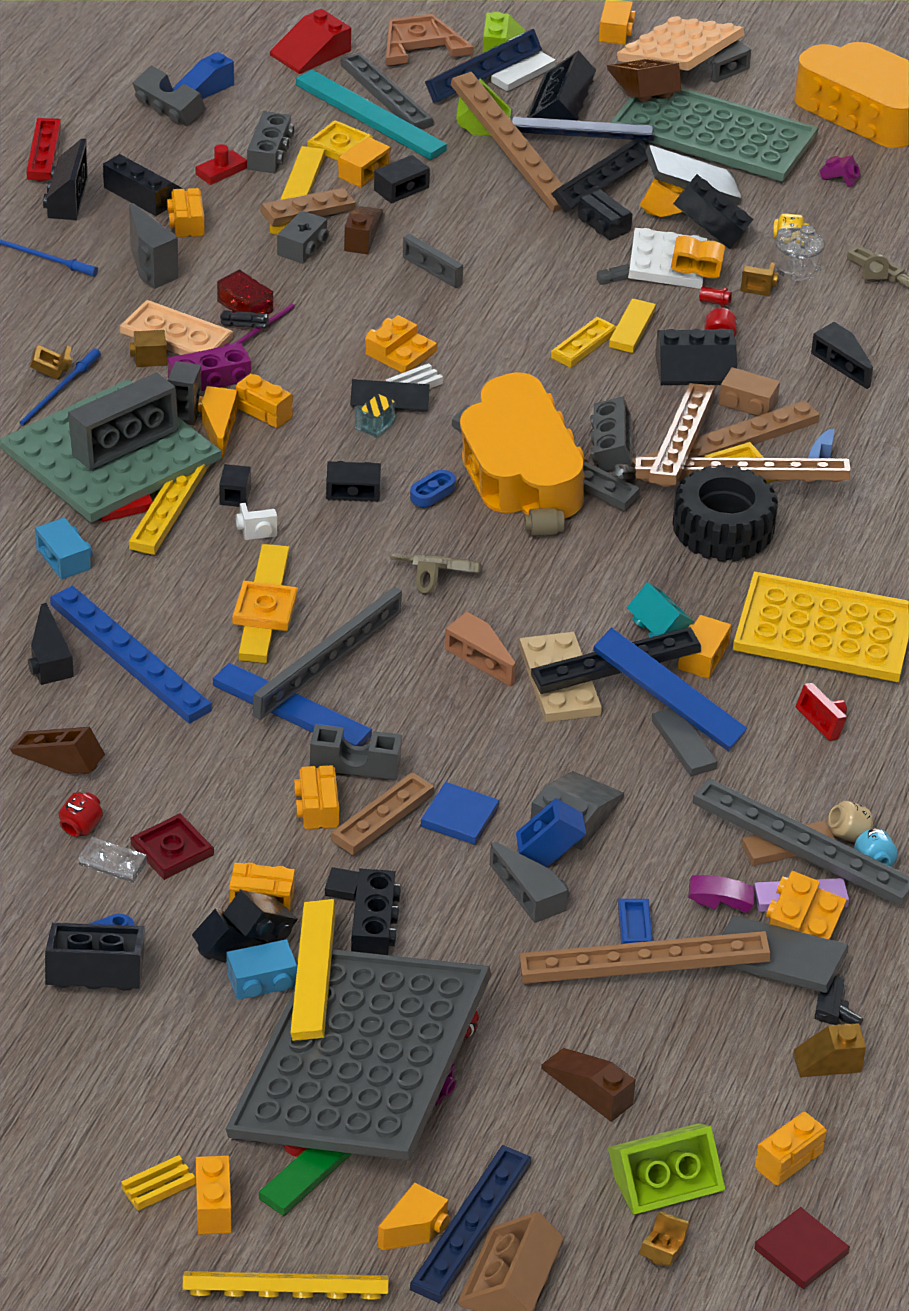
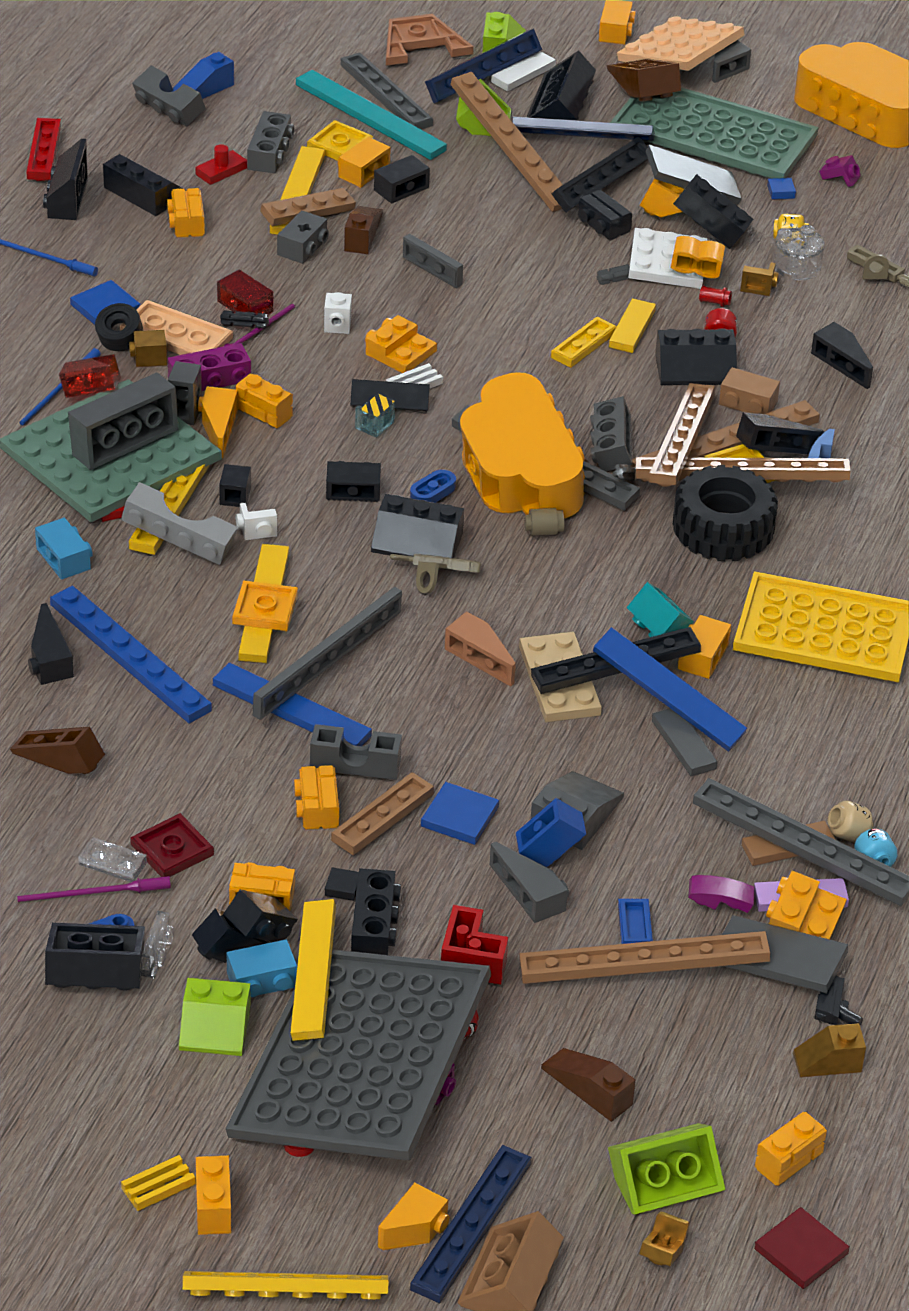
pearl gold bracket [29,344,73,380] -> none
red head [58,792,103,837] -> none
dark grey slope [129,203,178,289] -> none
green tile [259,1148,352,1216] -> none
red slope [270,8,351,74] -> none
red tile [795,683,847,741] -> none
none -> magenta piece [17,876,171,902]
none -> clear red brick [59,354,121,398]
none -> blue tile [70,280,141,325]
none -> black tyre [95,303,143,351]
none -> light grey arch [121,482,238,565]
none -> clear plate [142,911,174,978]
none -> lime slope [179,978,251,1056]
none -> white brick [324,292,352,334]
none -> slope [371,494,464,558]
none -> red brick [441,905,509,985]
none -> black slope [736,412,824,455]
none -> blue tile [767,178,796,199]

